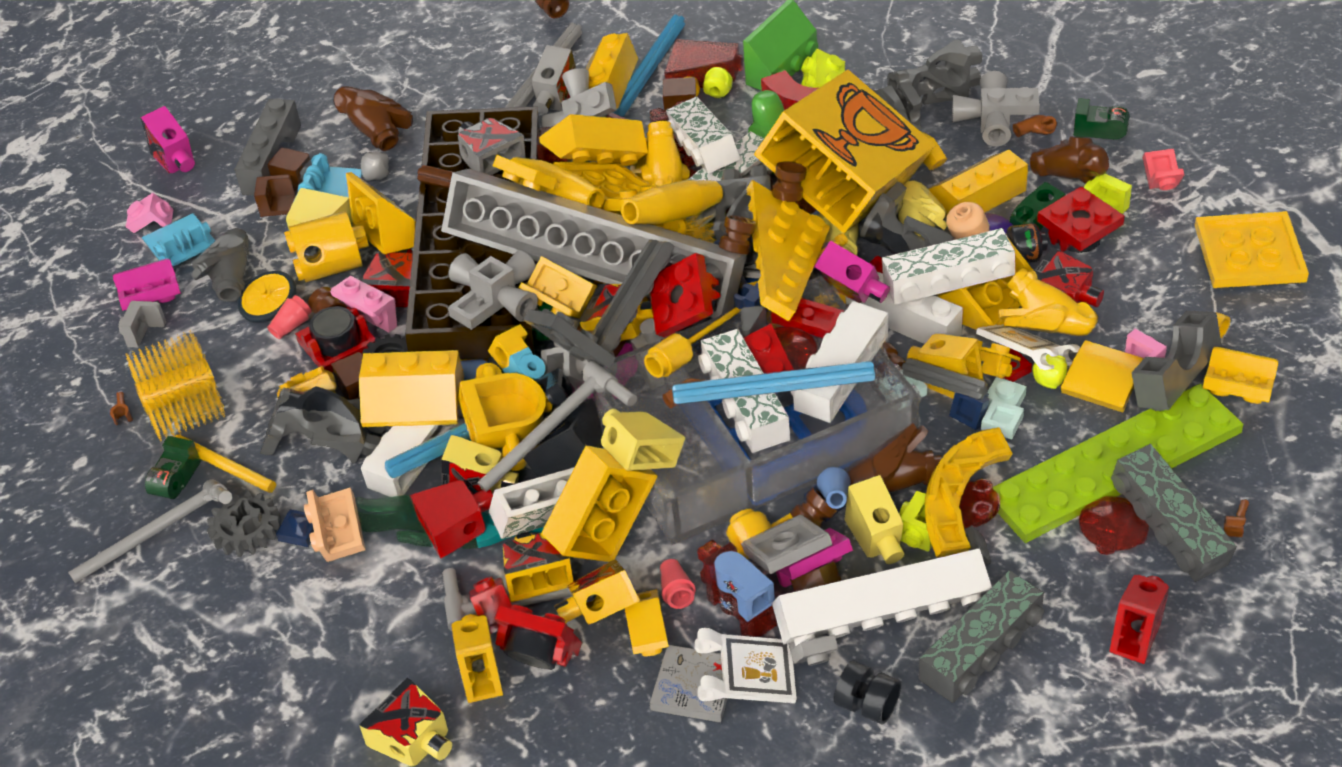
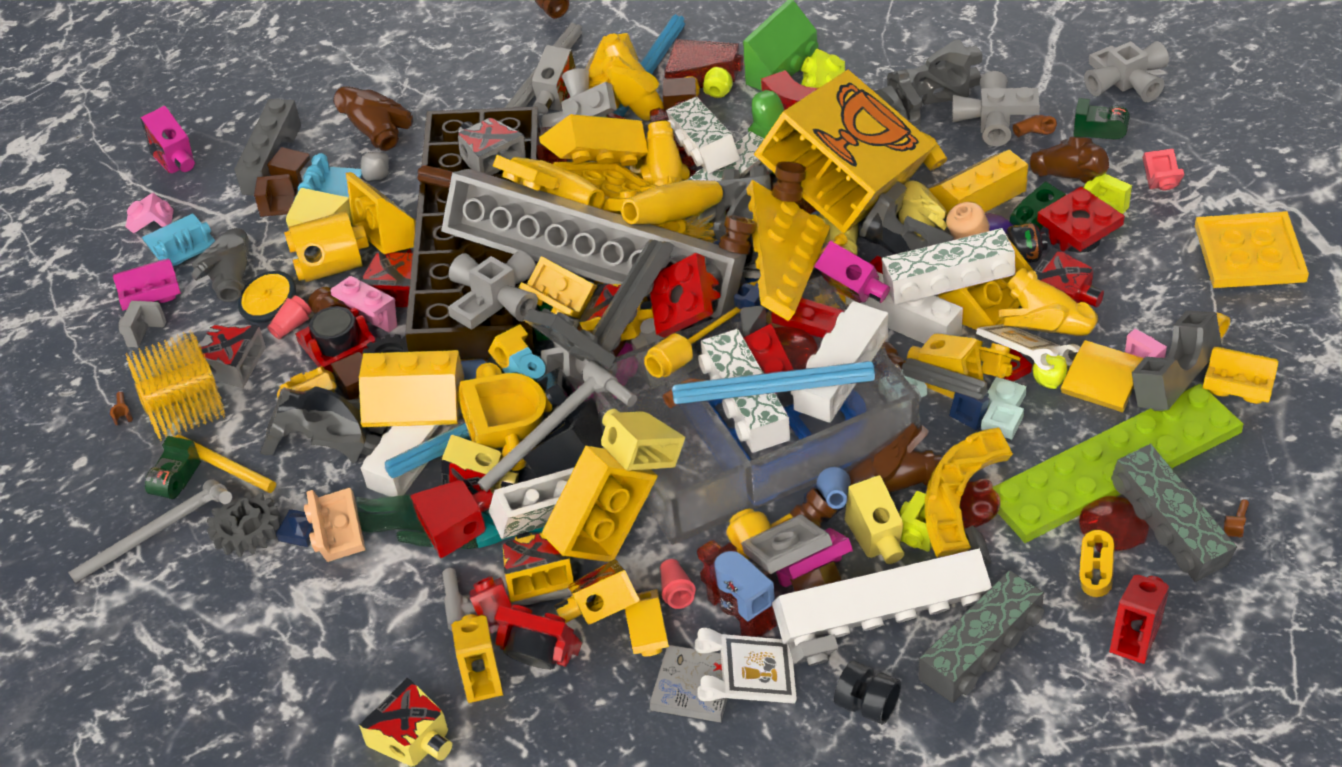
none -> torso [186,325,266,388]
none -> yellow animal [601,40,664,121]
none -> yellow beam [1080,530,1115,597]
none -> light grey brick [1084,41,1169,102]

